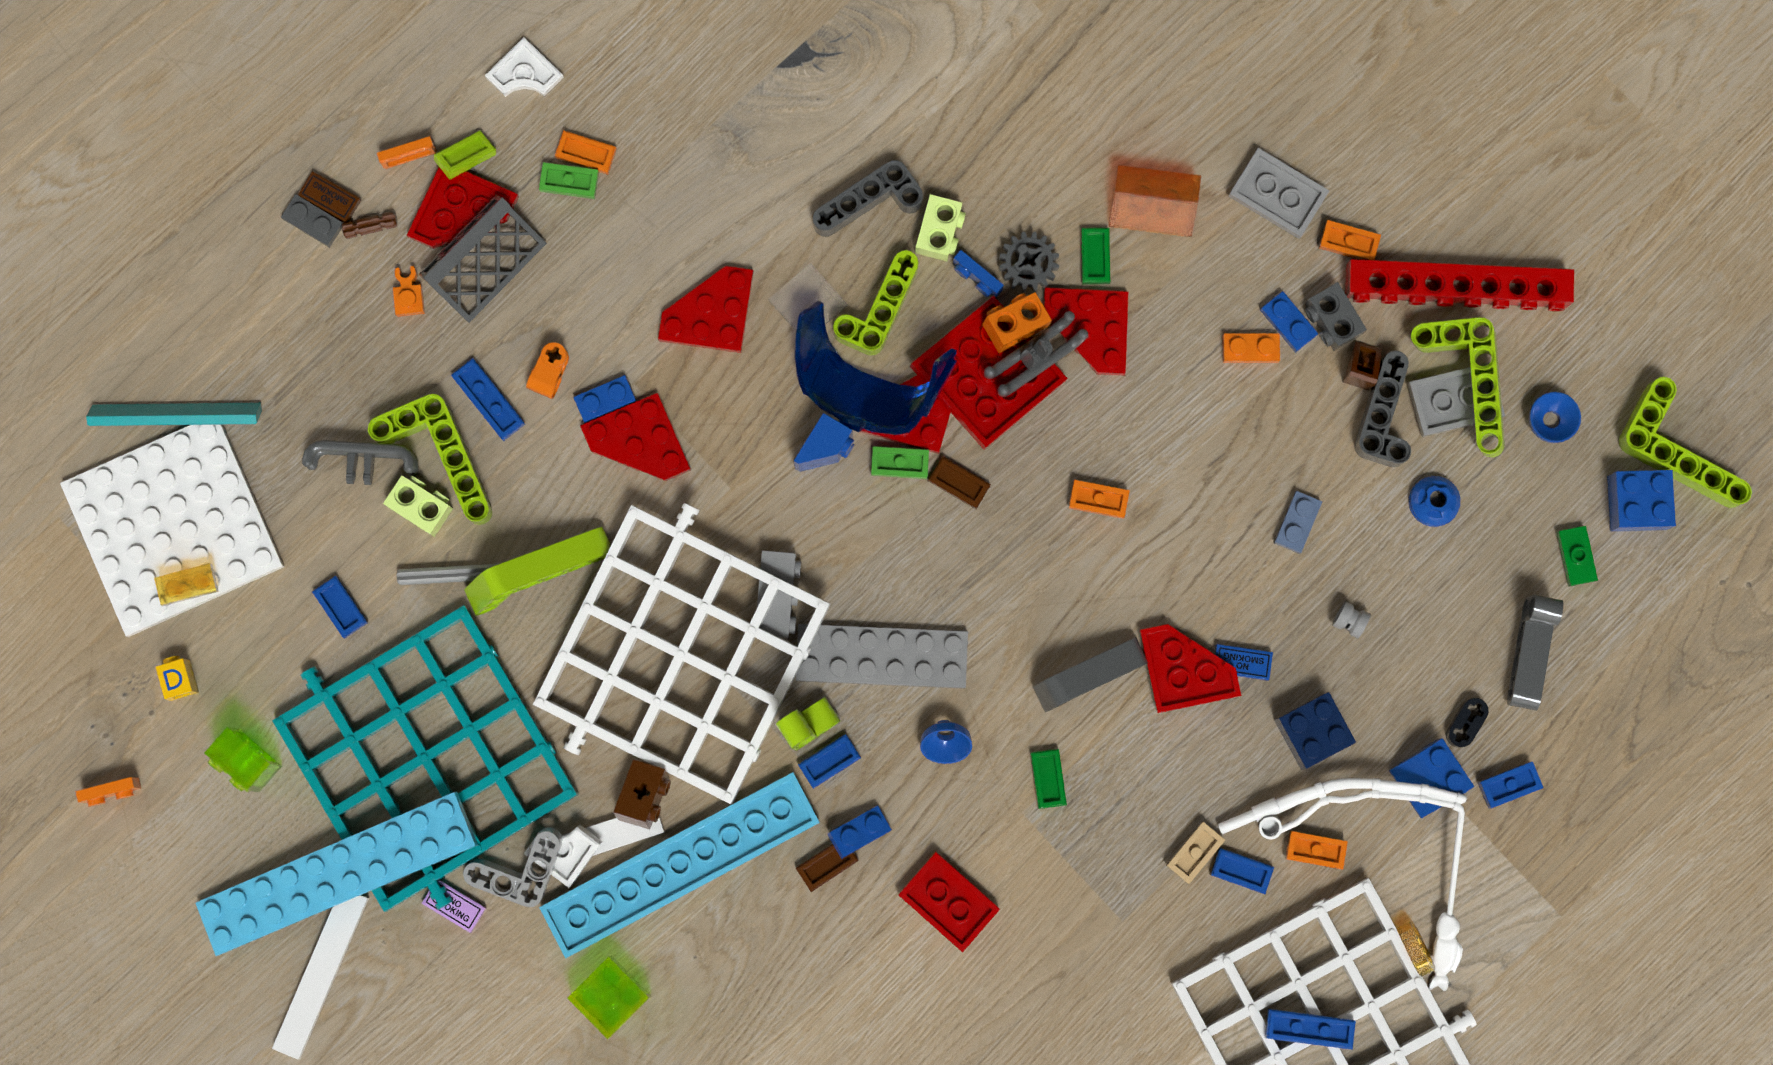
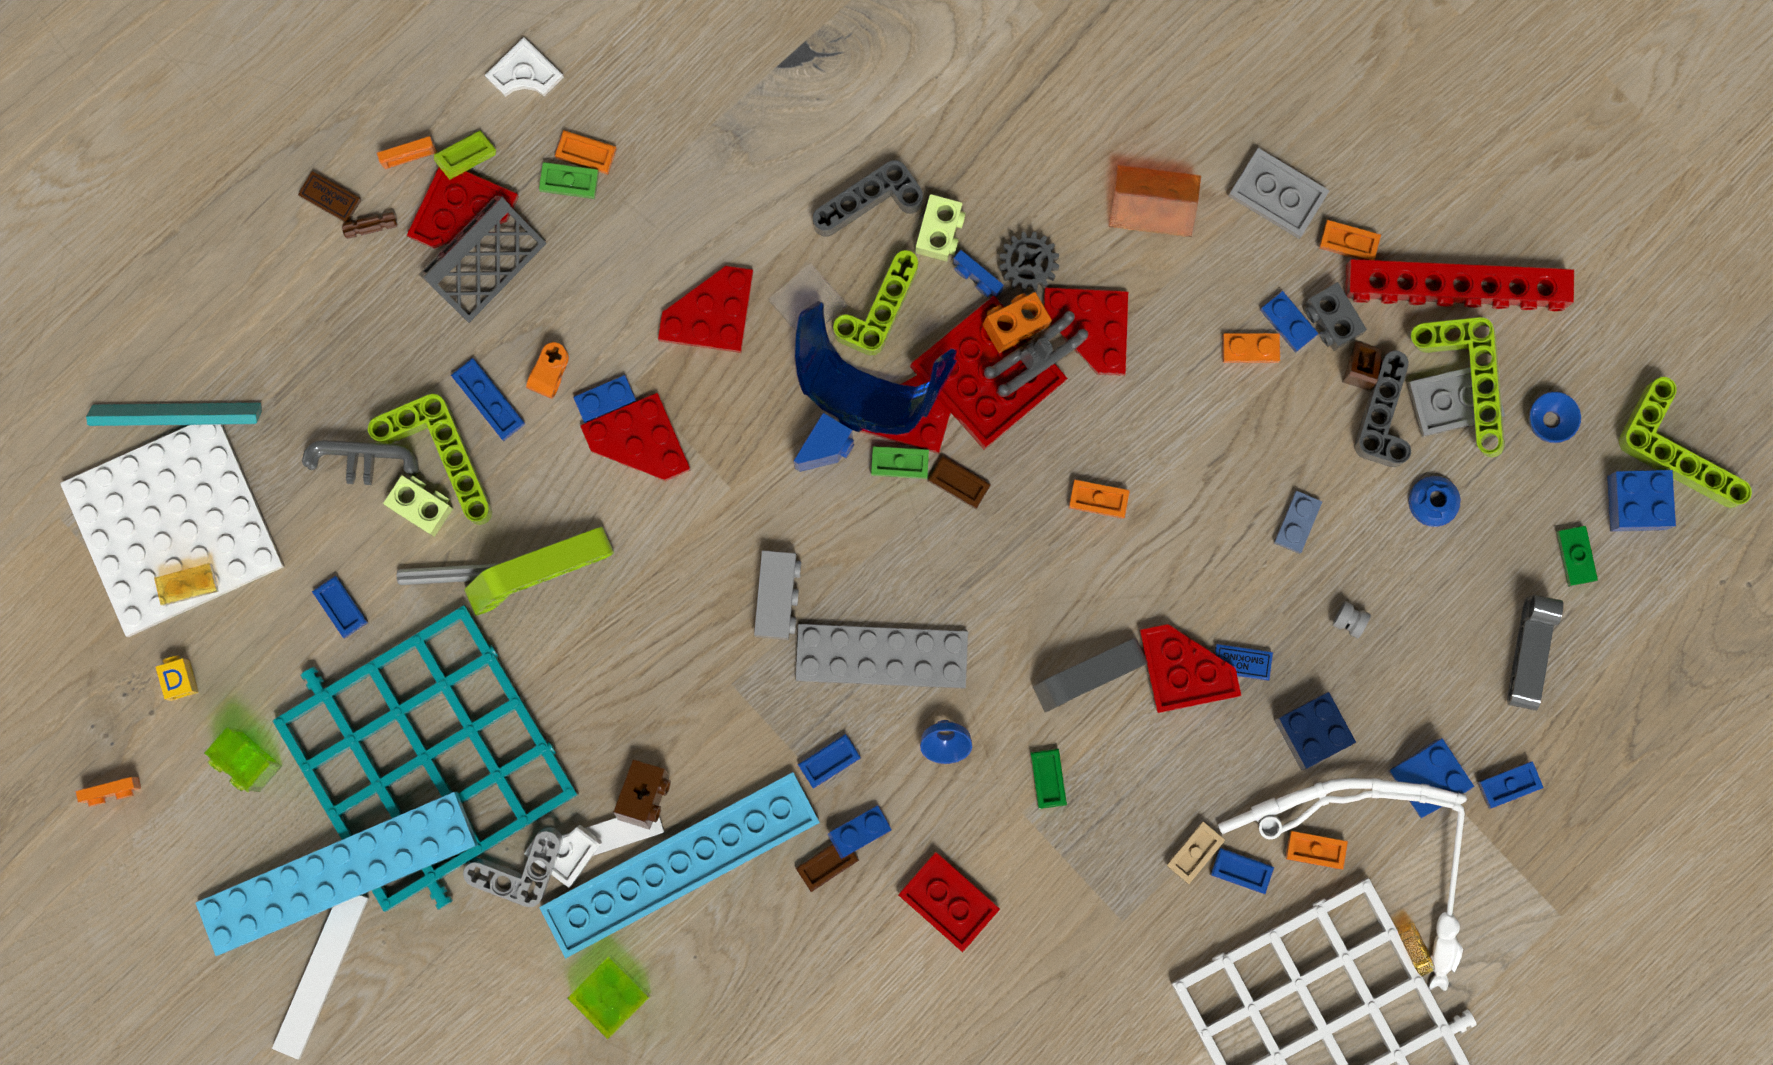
dark grey plate [281,194,343,248] -> none
orange plate [393,266,425,317] -> none
lavender tile [422,880,486,933] -> none
white piece [533,503,831,804] -> none
lime beam [776,697,841,751] -> none
green tile [1081,228,1111,285] -> none
blue tile [1265,1009,1356,1050] -> none
black beam [1446,698,1489,748] -> none

